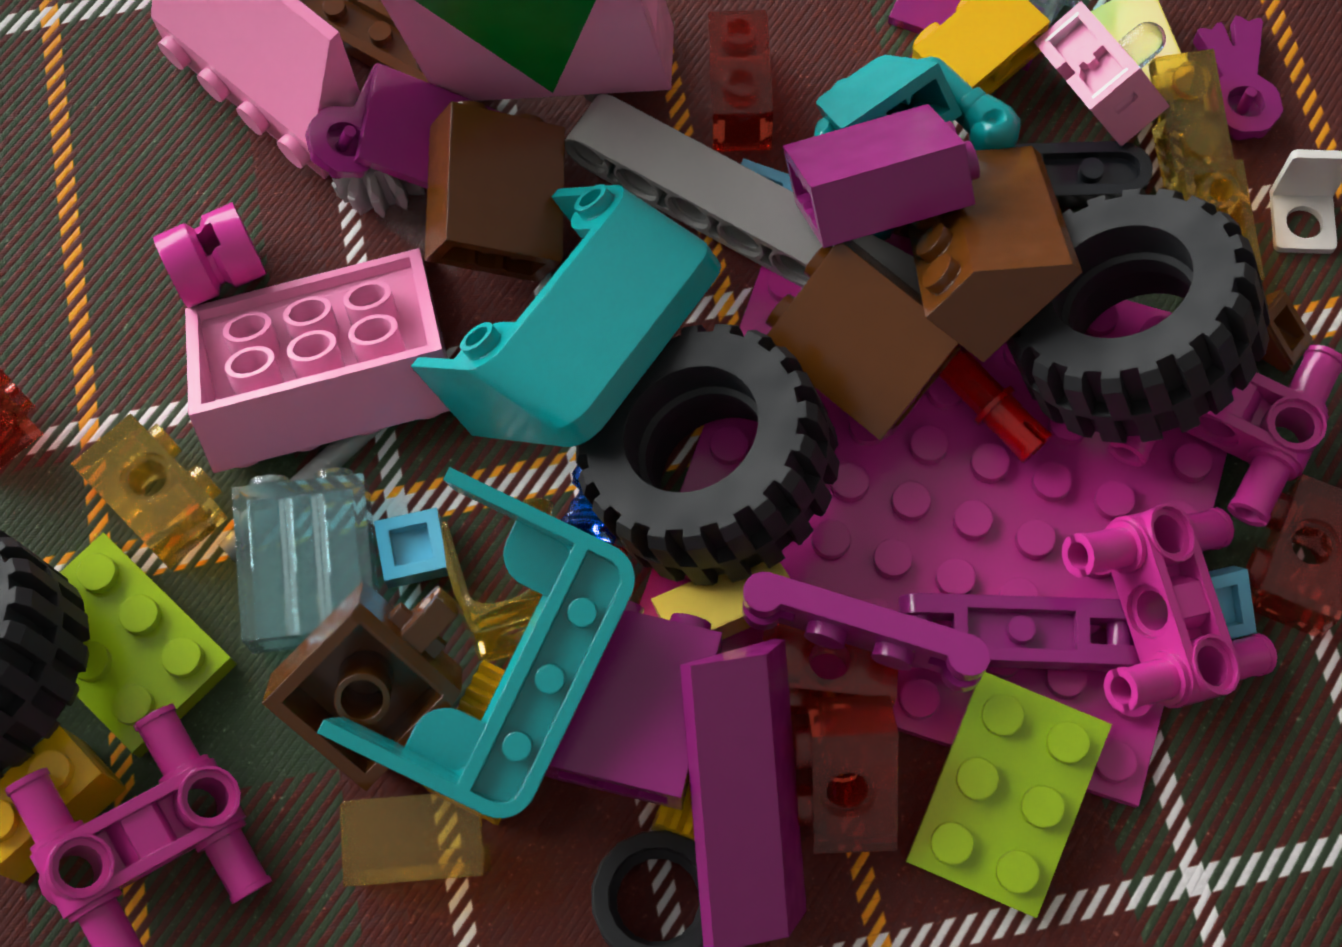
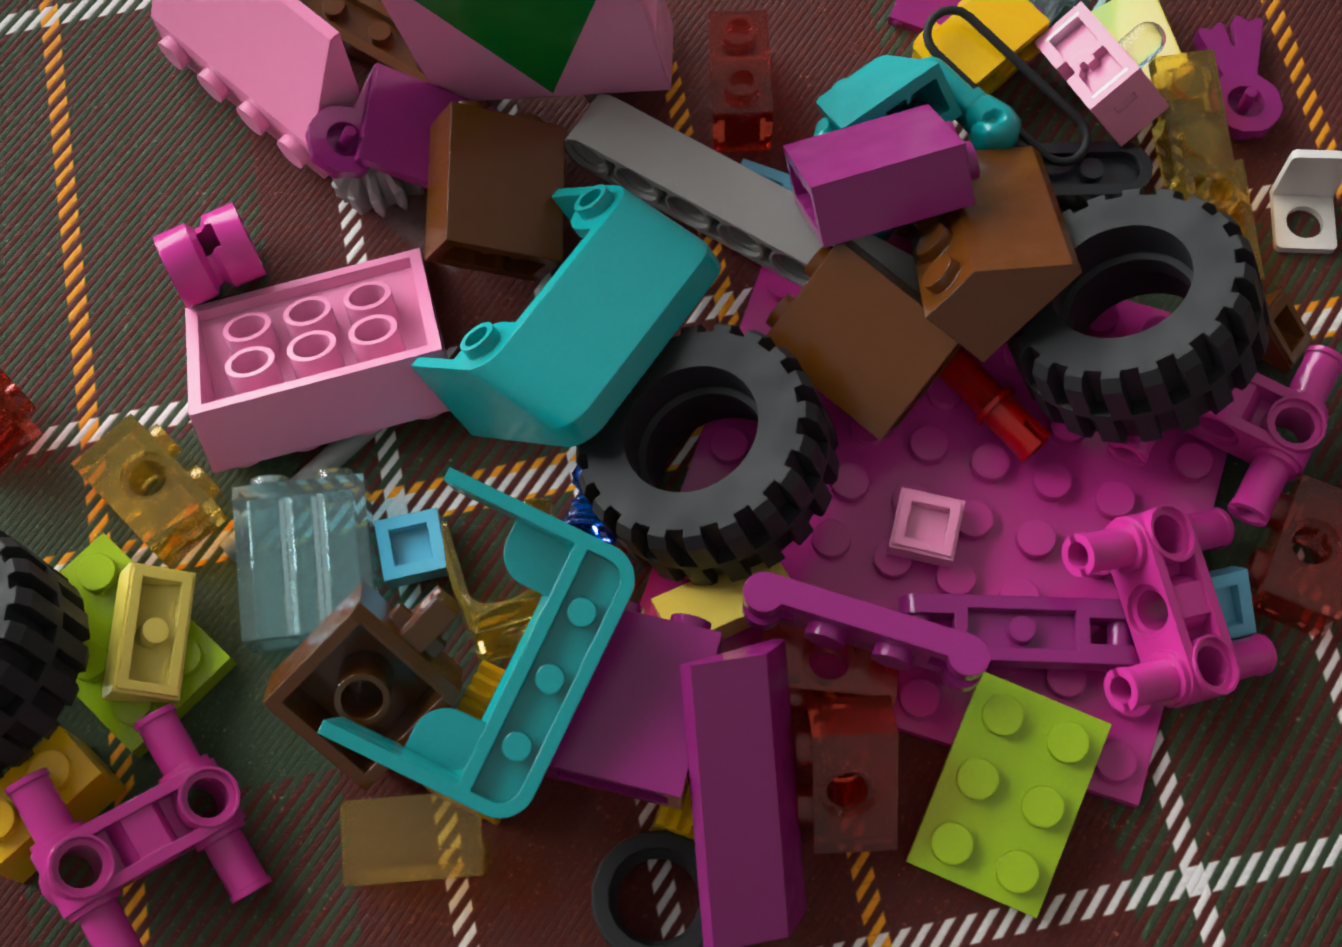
none -> light yellow slope [102,562,196,703]
none -> bright pink tile [887,487,965,568]
none -> black piece [923,5,1092,167]

